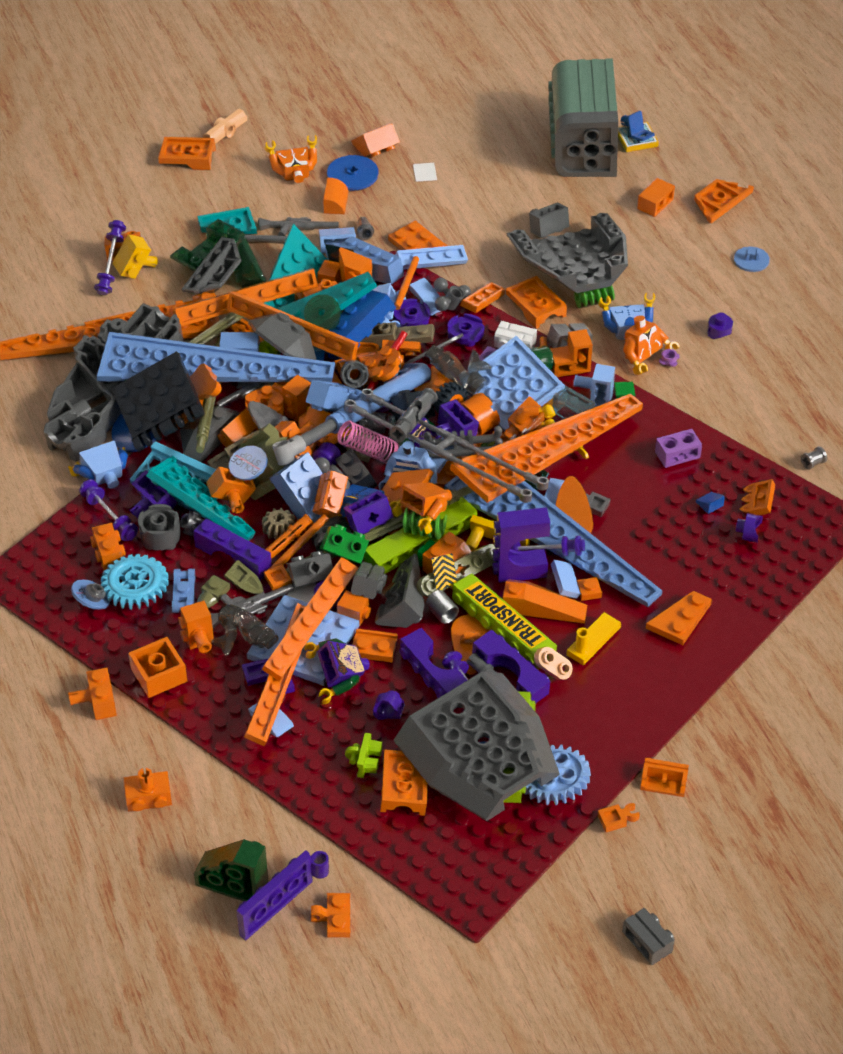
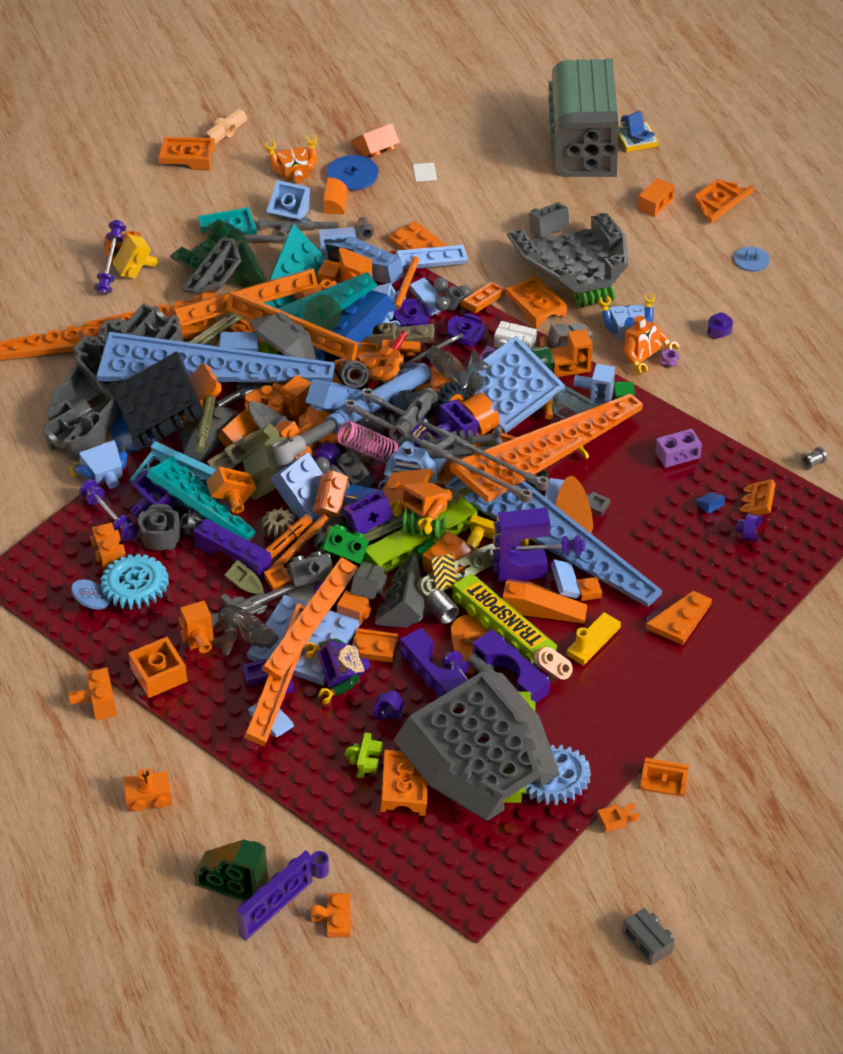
flat silver plate [85,583,106,602] -> none
medium blue plate [172,569,195,613] -> none
olive plate [197,575,230,608] -> none
medium blue piece [229,446,268,480] -> none
orange torso [503,396,555,441] -> none
none -> light blue slope [267,180,310,220]

